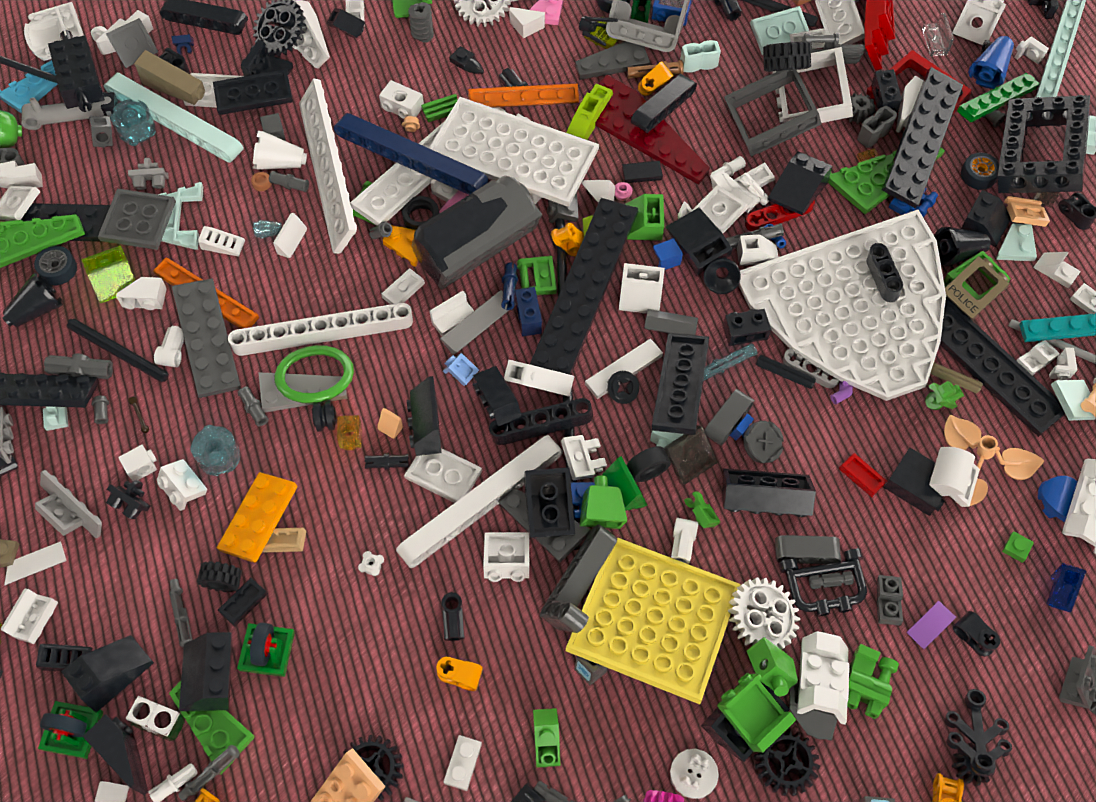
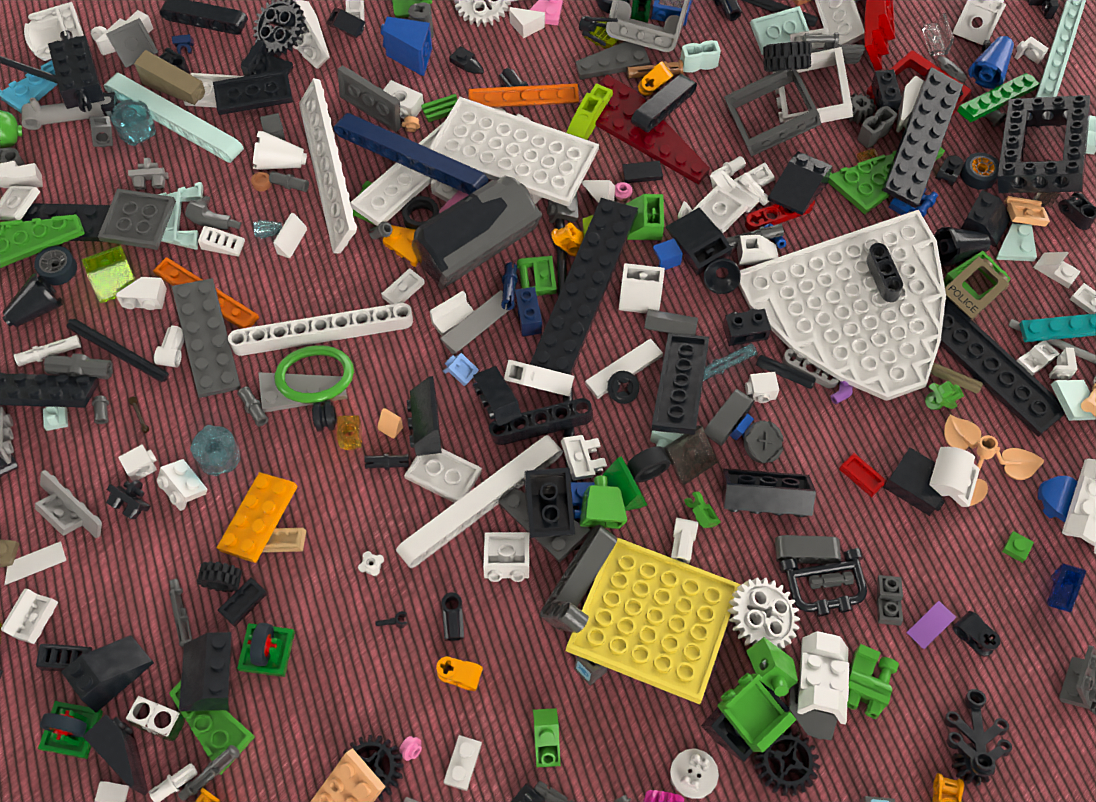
none -> white pin [14,335,81,367]
none -> dark grey animal [185,196,242,230]
none -> dark grey plate [337,65,401,132]
none -> black hand [375,611,408,628]
none -> blue slope [381,16,433,76]
none -> bright pink plate [399,736,422,761]
none -> white brick [745,372,779,403]
none -> black plate [935,155,964,186]
none -> dark grey dish [937,56,967,82]

